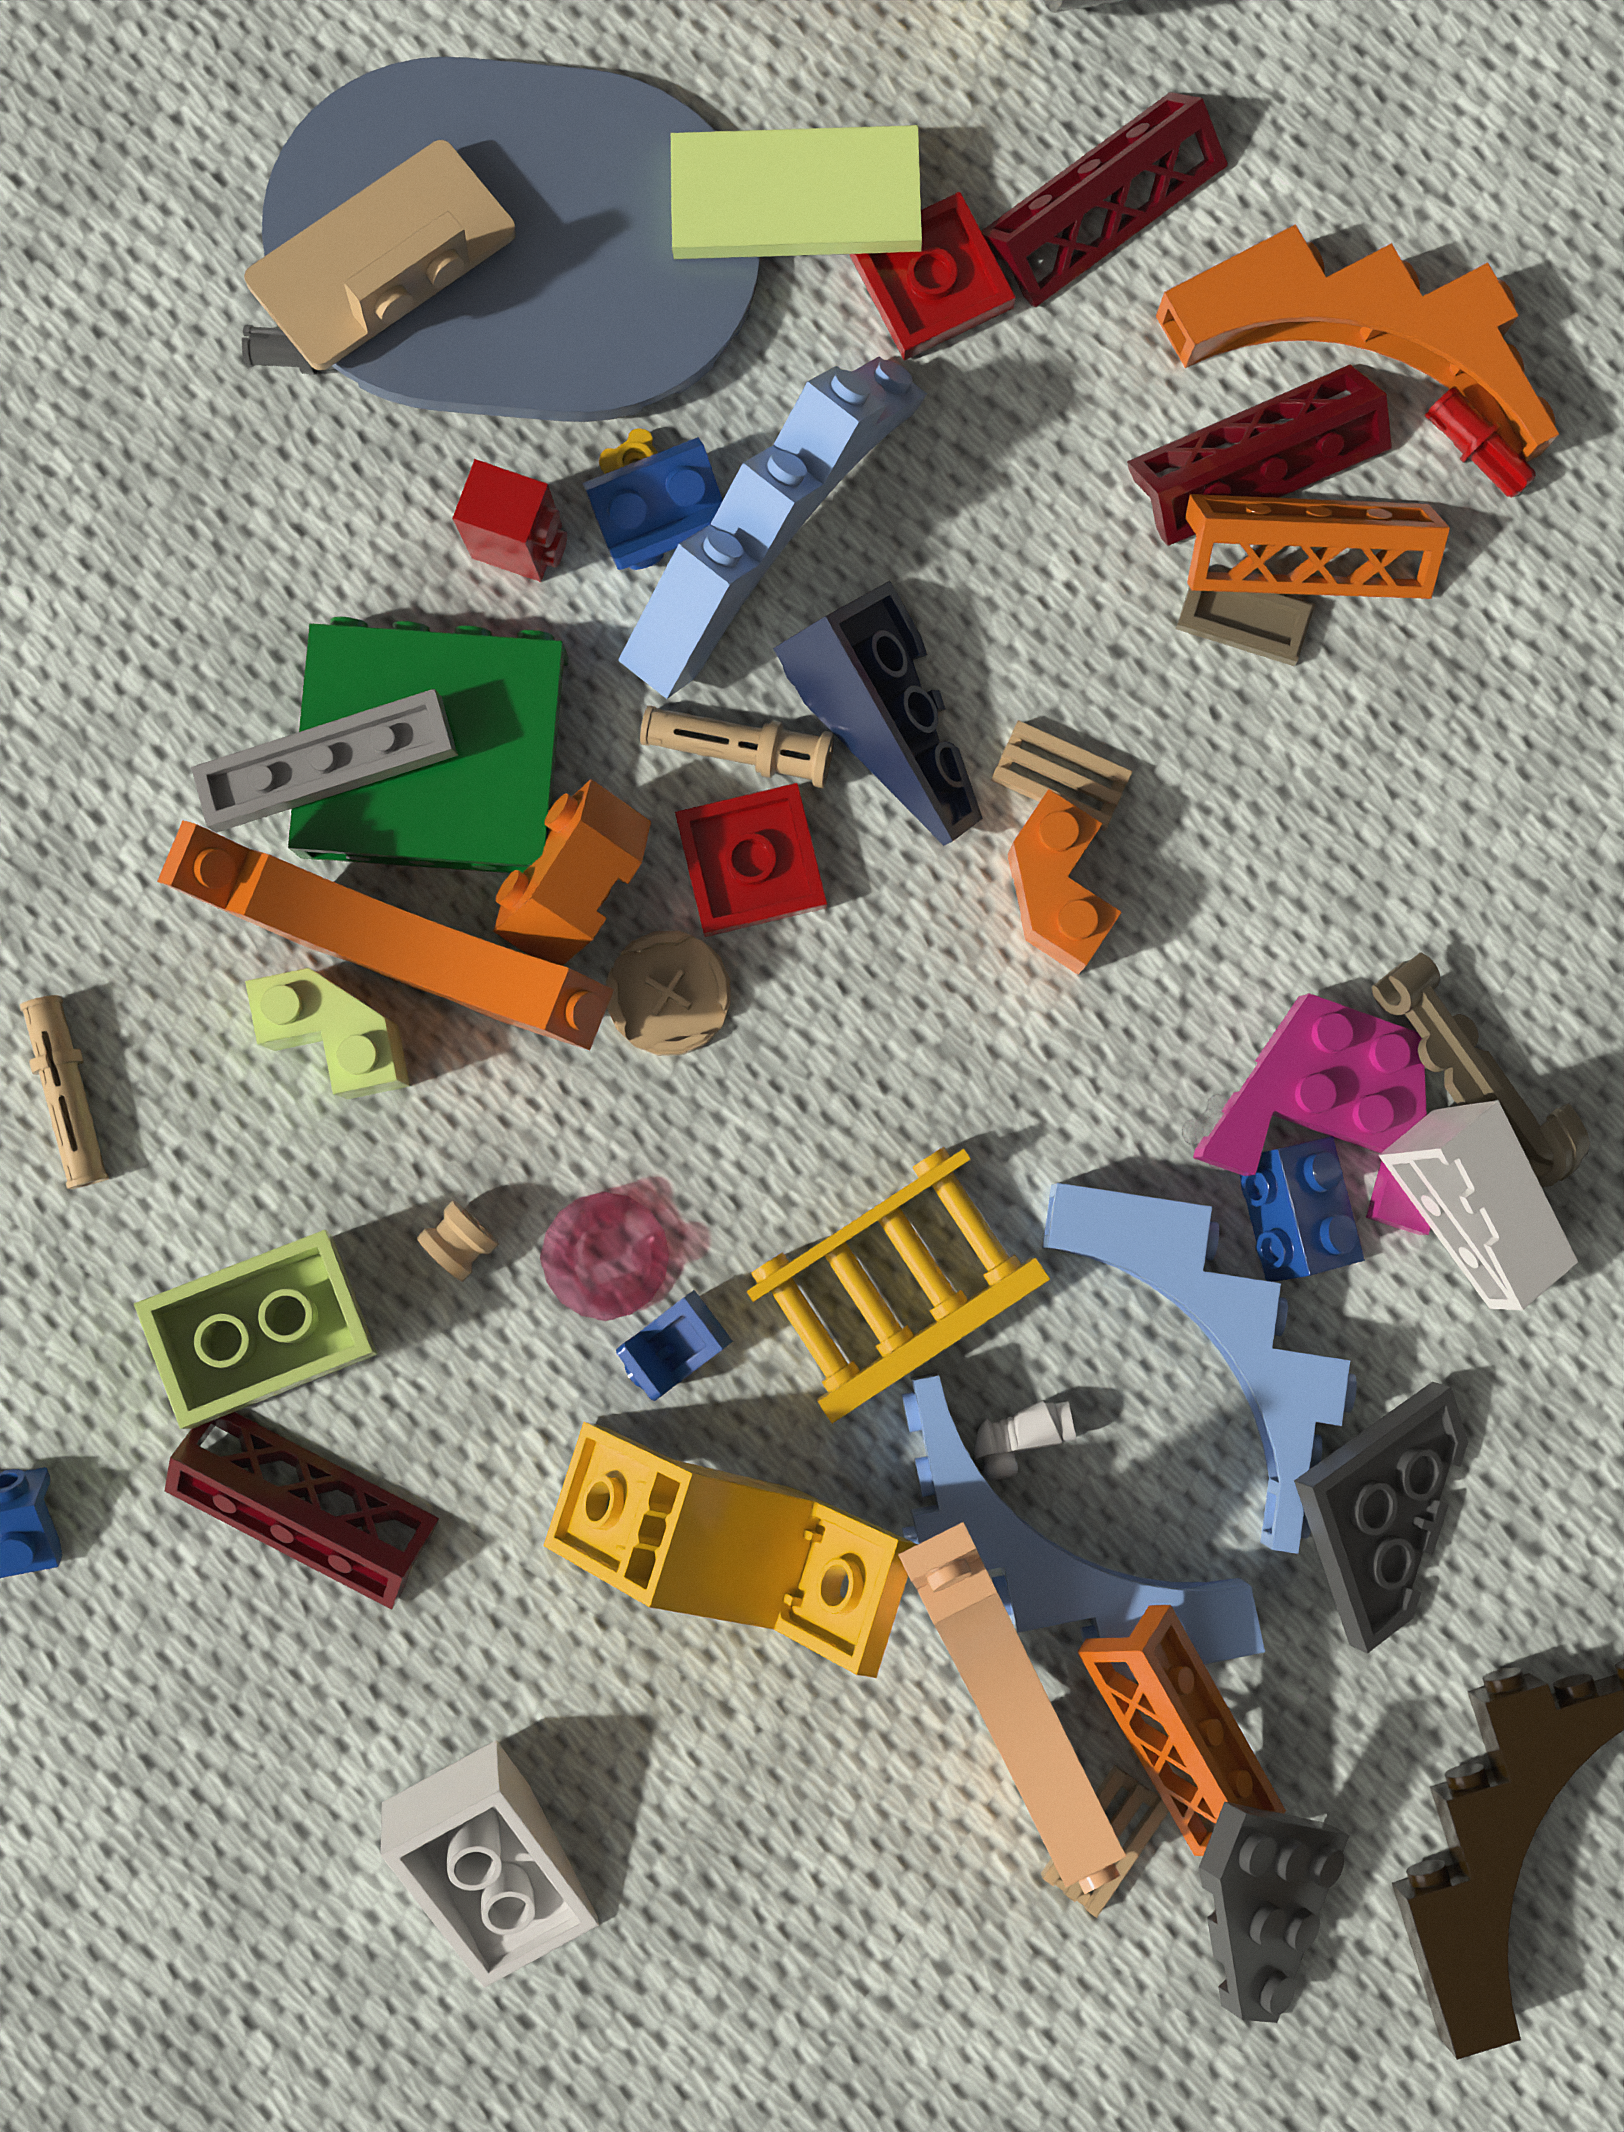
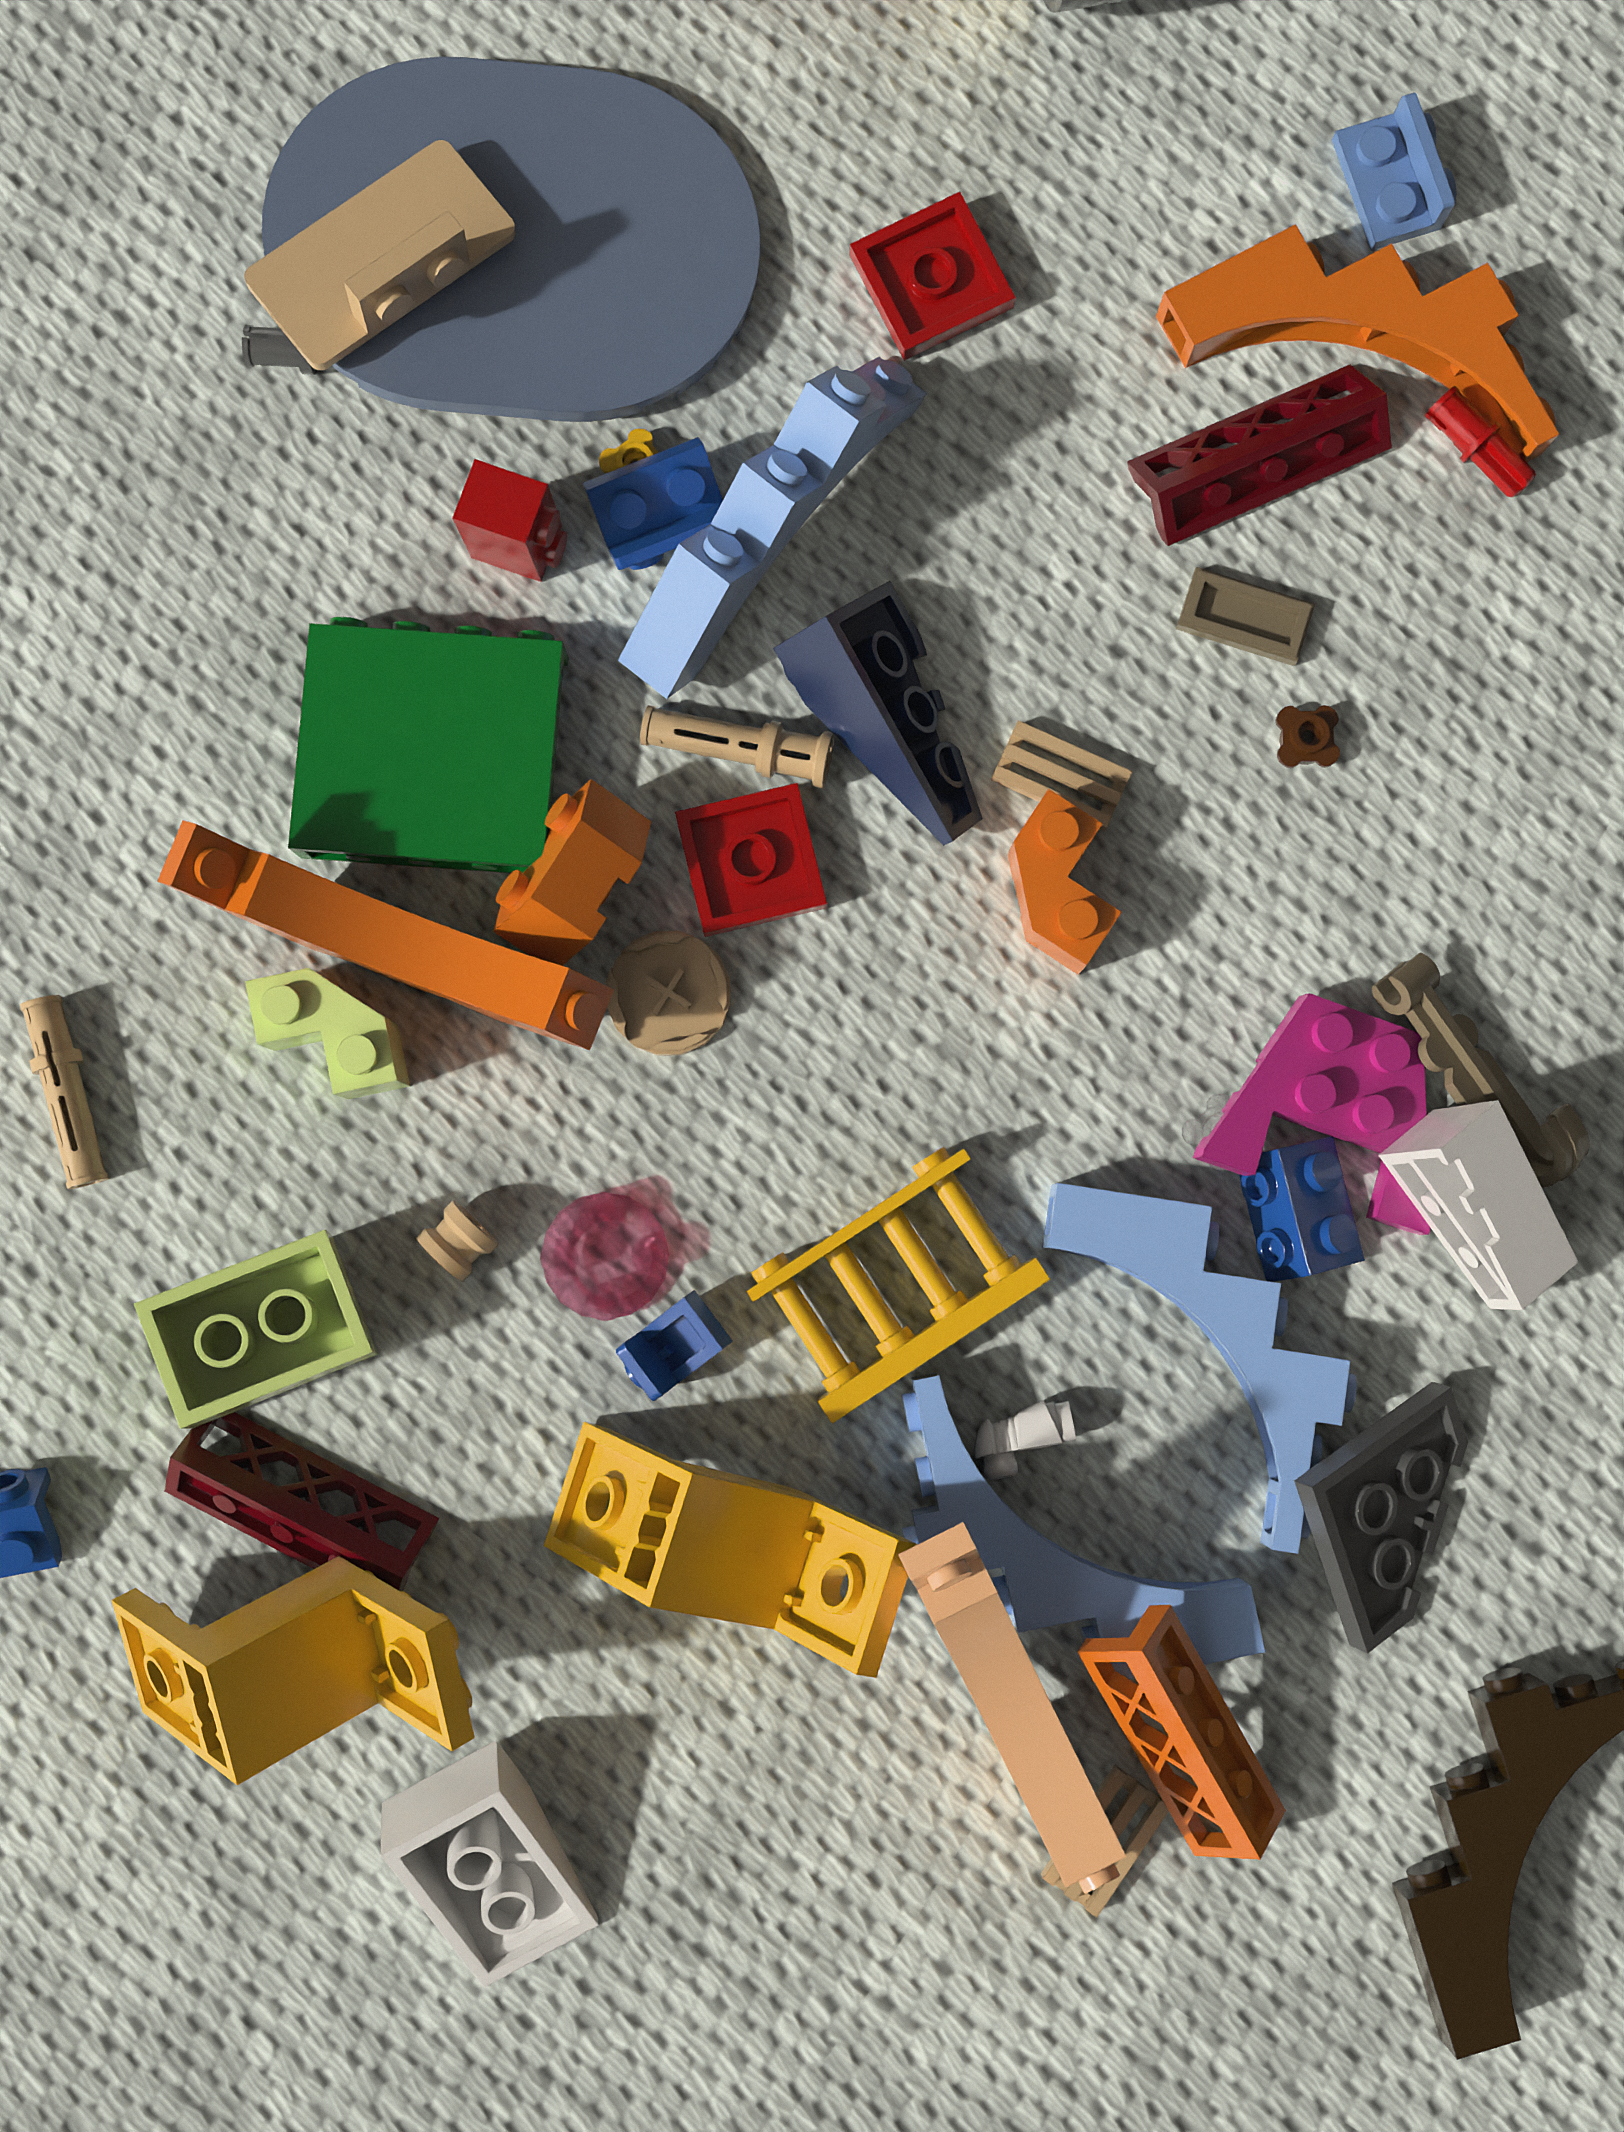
light grey plate [191,689,458,833] -> none
yellowish green tile [670,125,922,259] -> none
dark red fence [981,92,1228,307] -> none
orange fence [1185,494,1450,599] -> none
dark grey plate [1199,1801,1350,2023] -> none
none -> yellow bracket [111,1556,475,1785]
none -> reddish brown plate [1275,705,1340,768]
none -> medium blue bracket [1332,92,1457,251]

